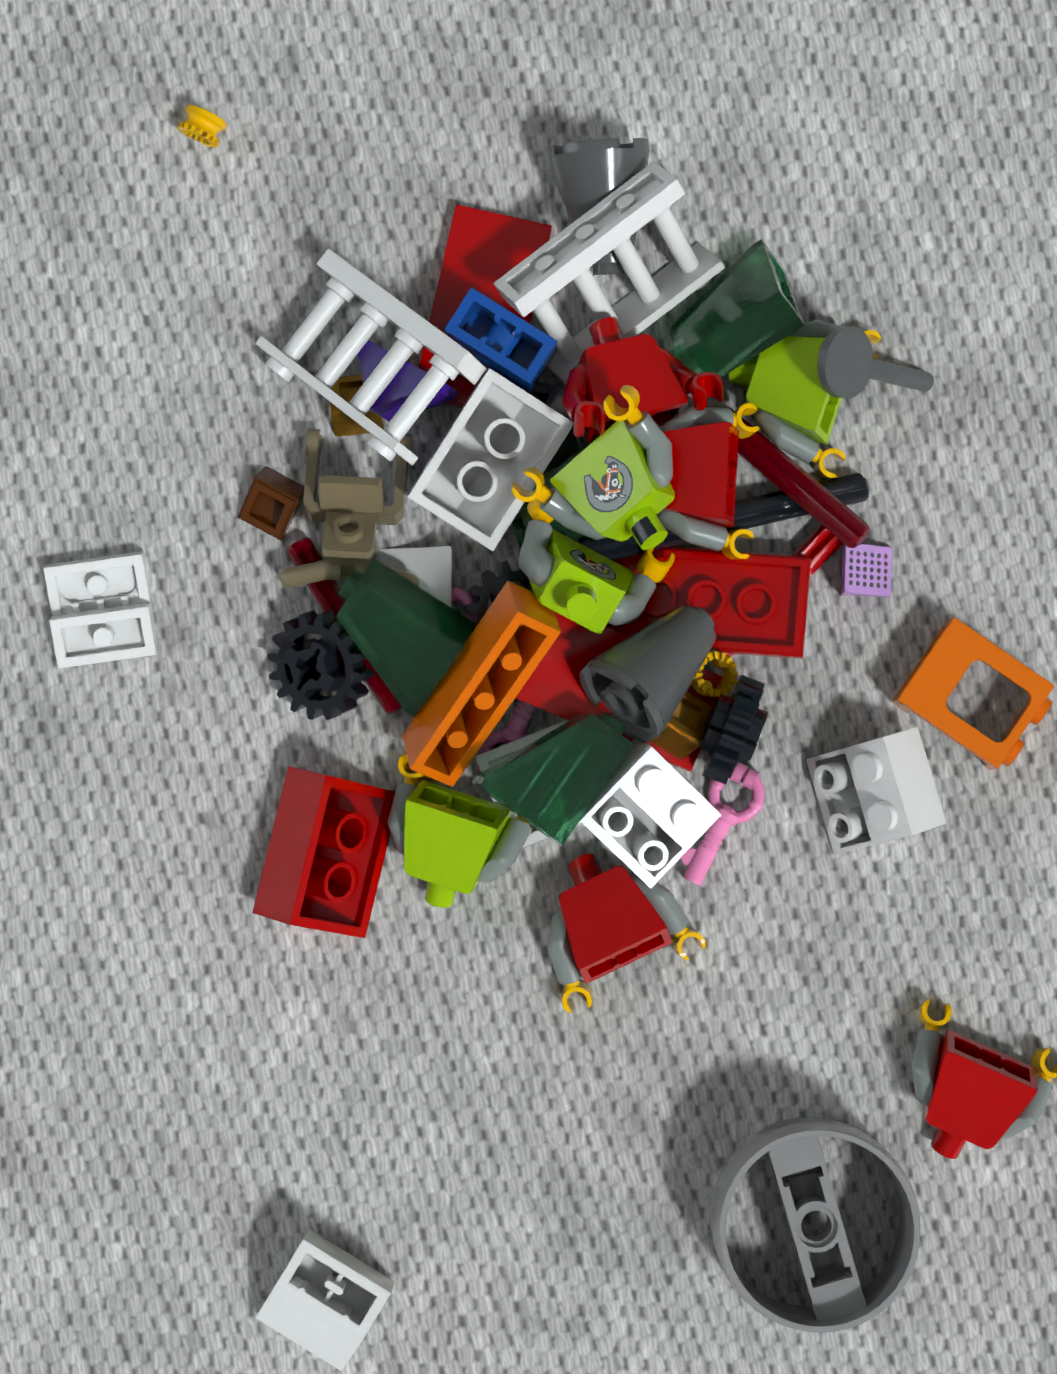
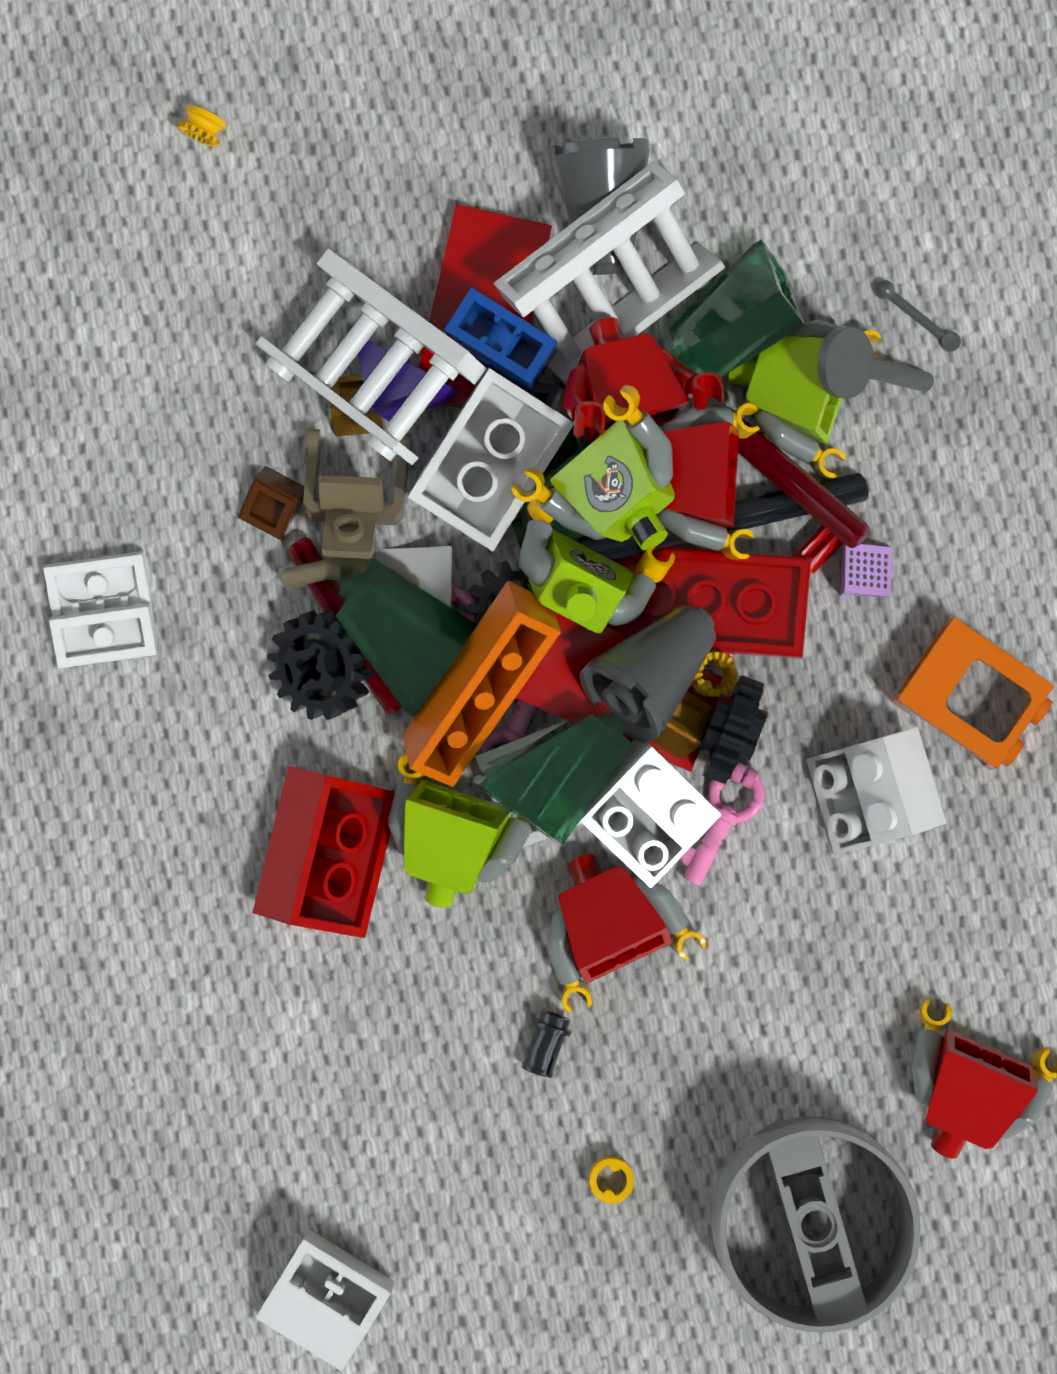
none -> black pin [521,1010,572,1078]
none -> yellow bush [589,1155,634,1204]
none -> dark grey hinge [875,280,961,352]

